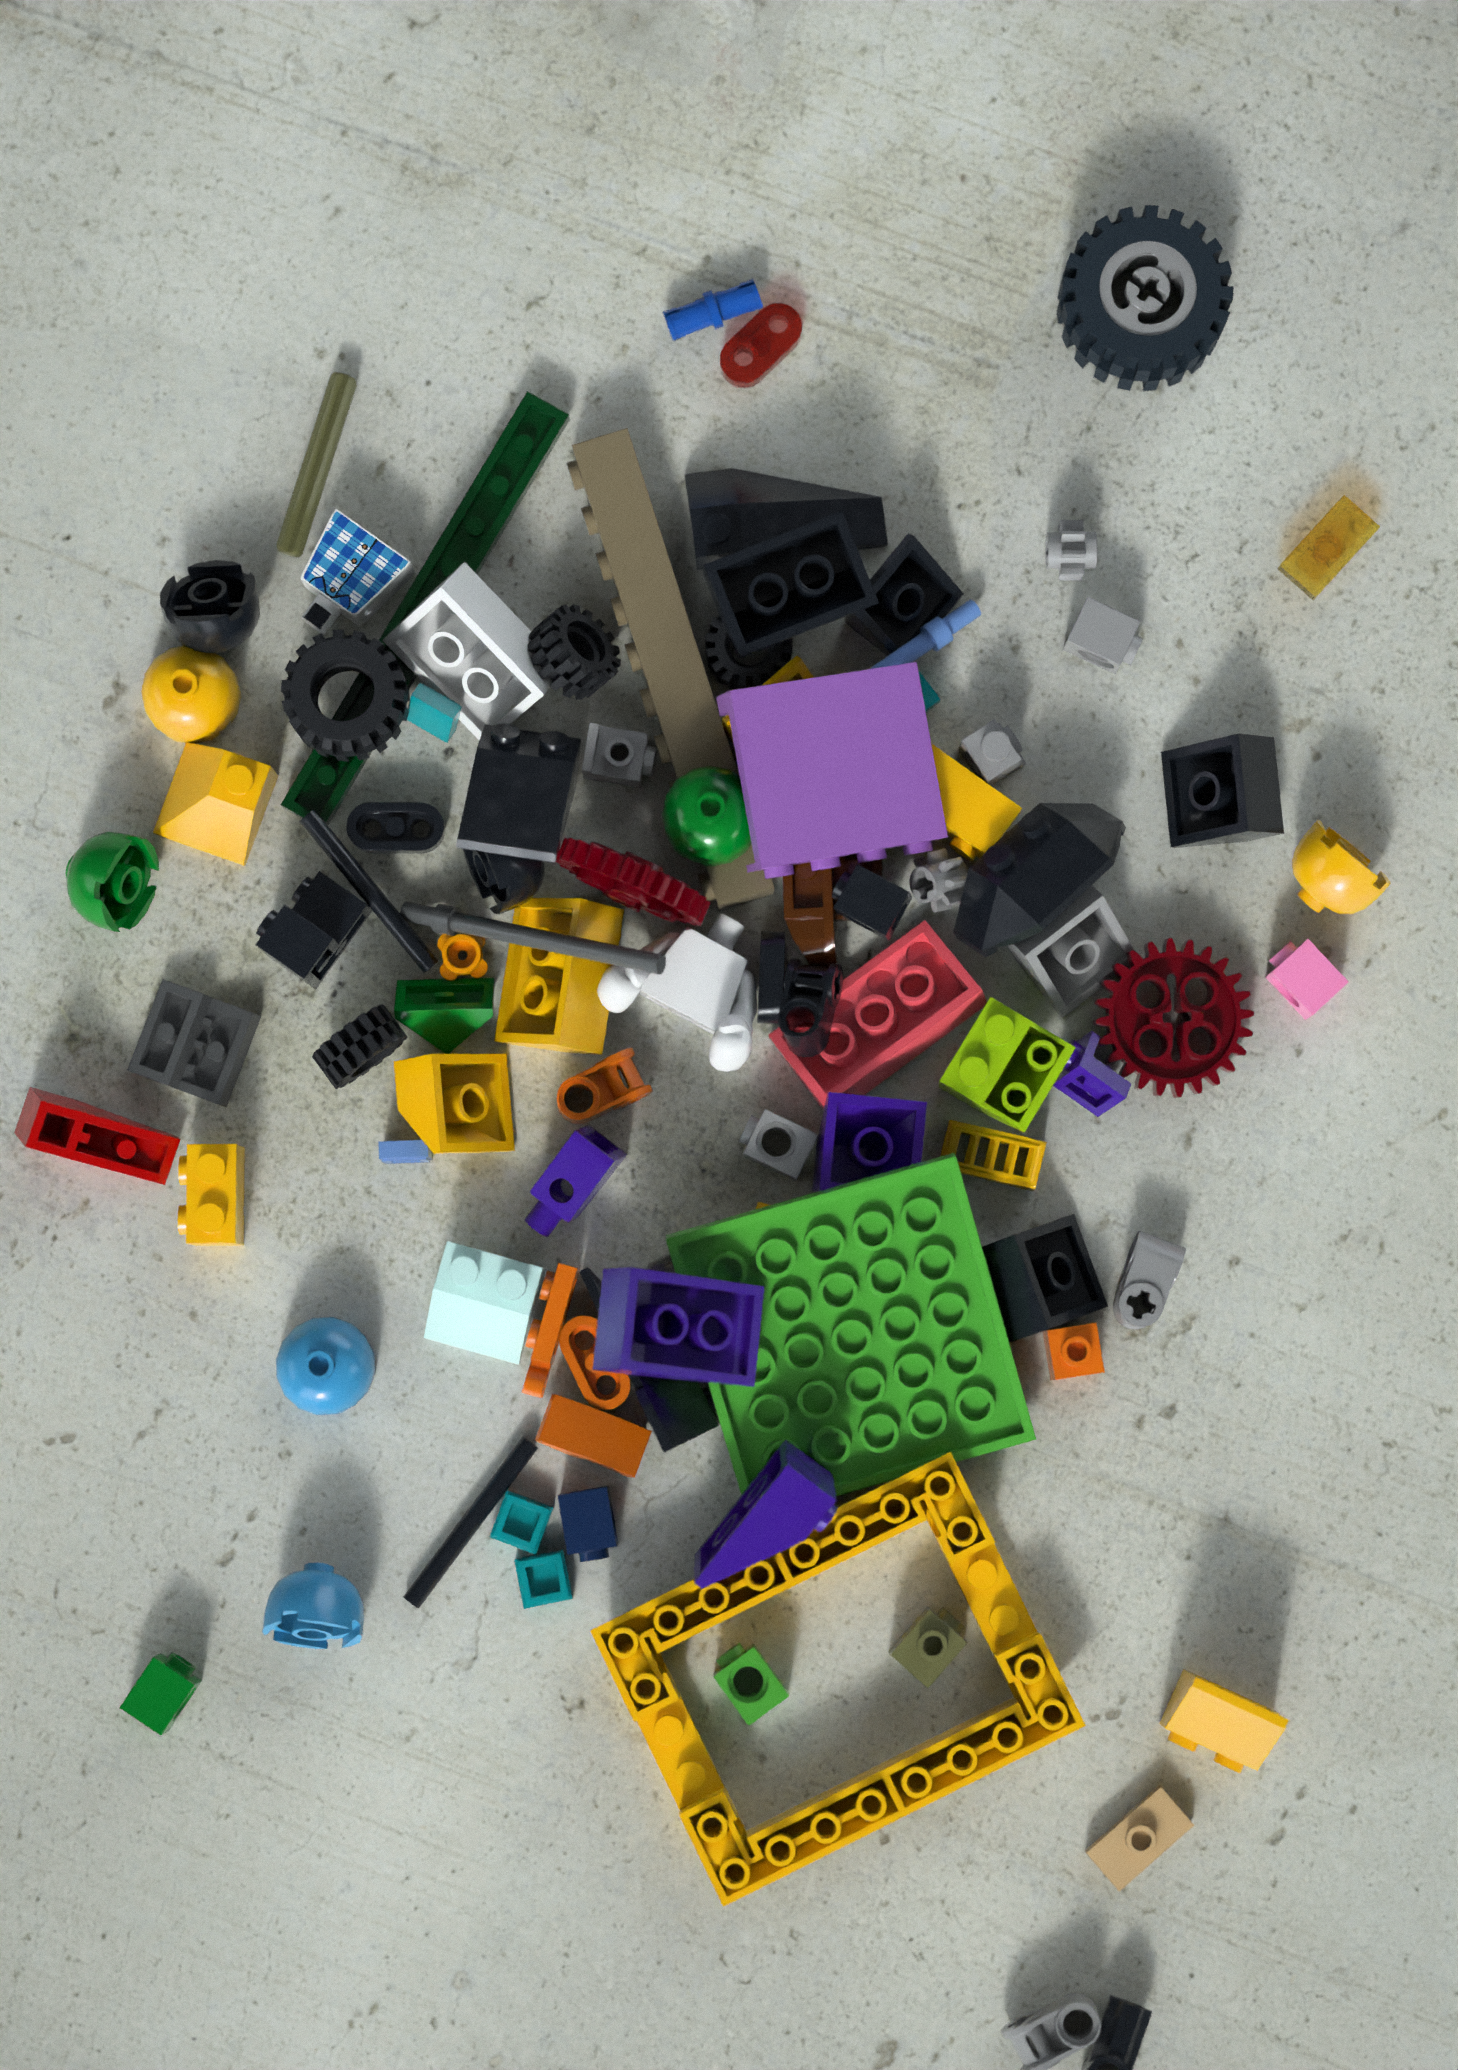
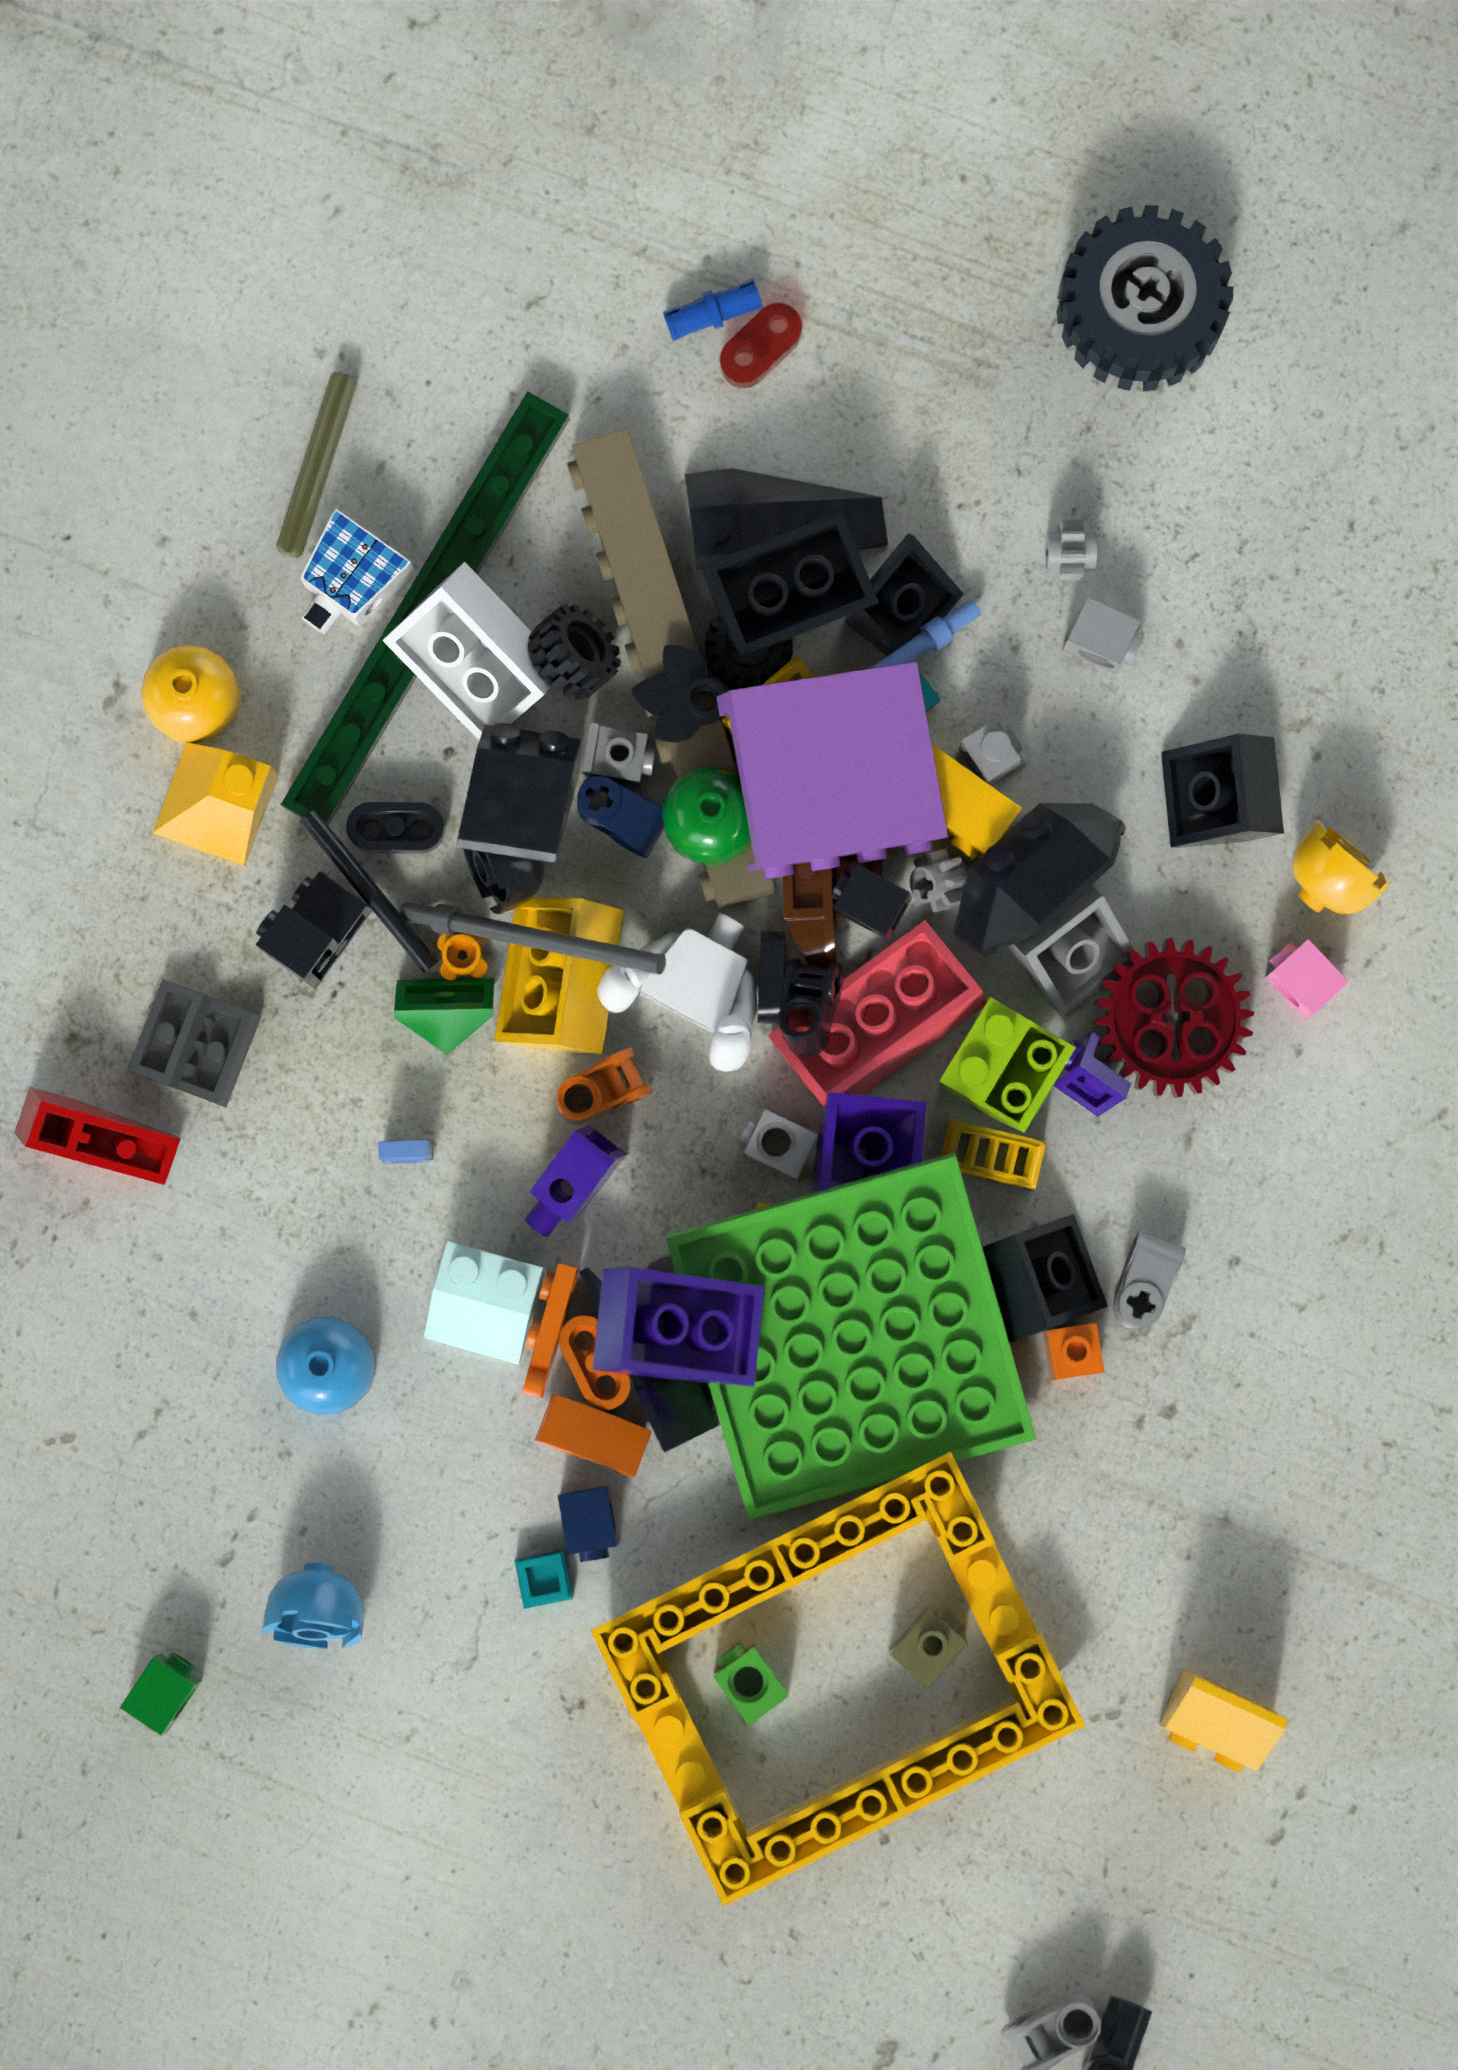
green cylinder [66,832,159,932] -> none
black cylinder [160,560,260,653] -> none
yellow brick [178,1144,245,1246] -> none
black tyre [281,629,410,762] -> none
black tyre [312,1004,407,1089] -> none
yellow slope [394,1054,515,1154] -> none
black bar [403,1436,538,1608] -> none
teal tile [407,683,462,743] -> none
teal tile [490,1490,554,1555] -> none
dark red gear [556,837,711,926] -> none
dark purple slope [694,1439,837,1589] -> none
tan plate [1085,1785,1194,1892] -> none
clear yellow plate [1277,495,1380,601] -> none
none -> dark blue piece [577,776,664,858]
none -> black plate [632,645,728,743]

